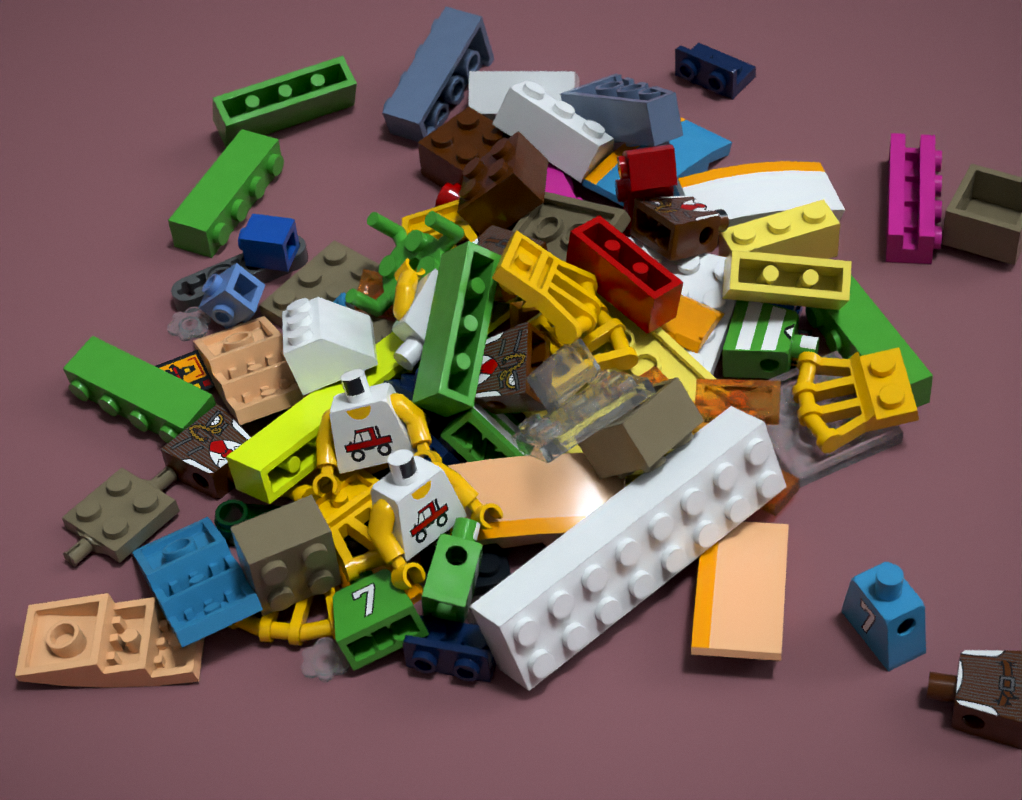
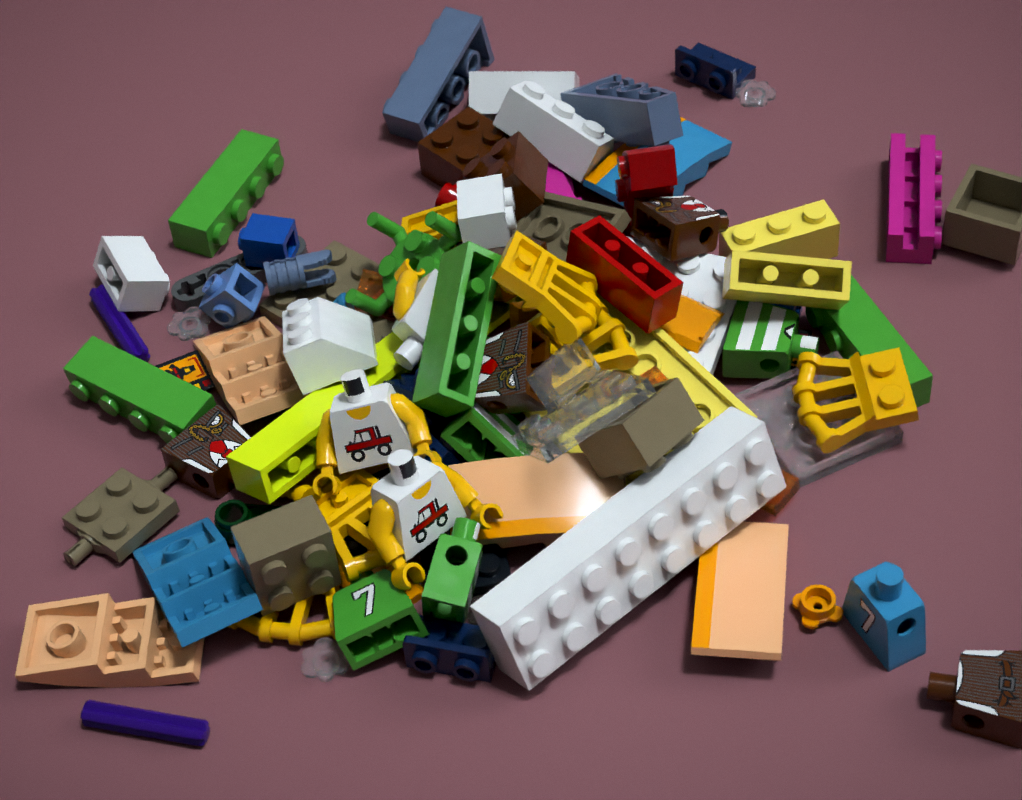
bright green brick [213,56,357,148] -> none
white slope [676,161,845,235] -> none
clear orange plate [695,379,781,425] -> none
none -> dark purple axle [81,700,210,746]
none -> dark purple axle [89,284,150,362]
none -> white brick [93,236,170,312]
none -> sand blue hinge [263,249,337,296]
none -> white brick [457,173,517,249]
none -> clear plant [735,79,776,107]
none -> light orange plate [792,584,843,629]

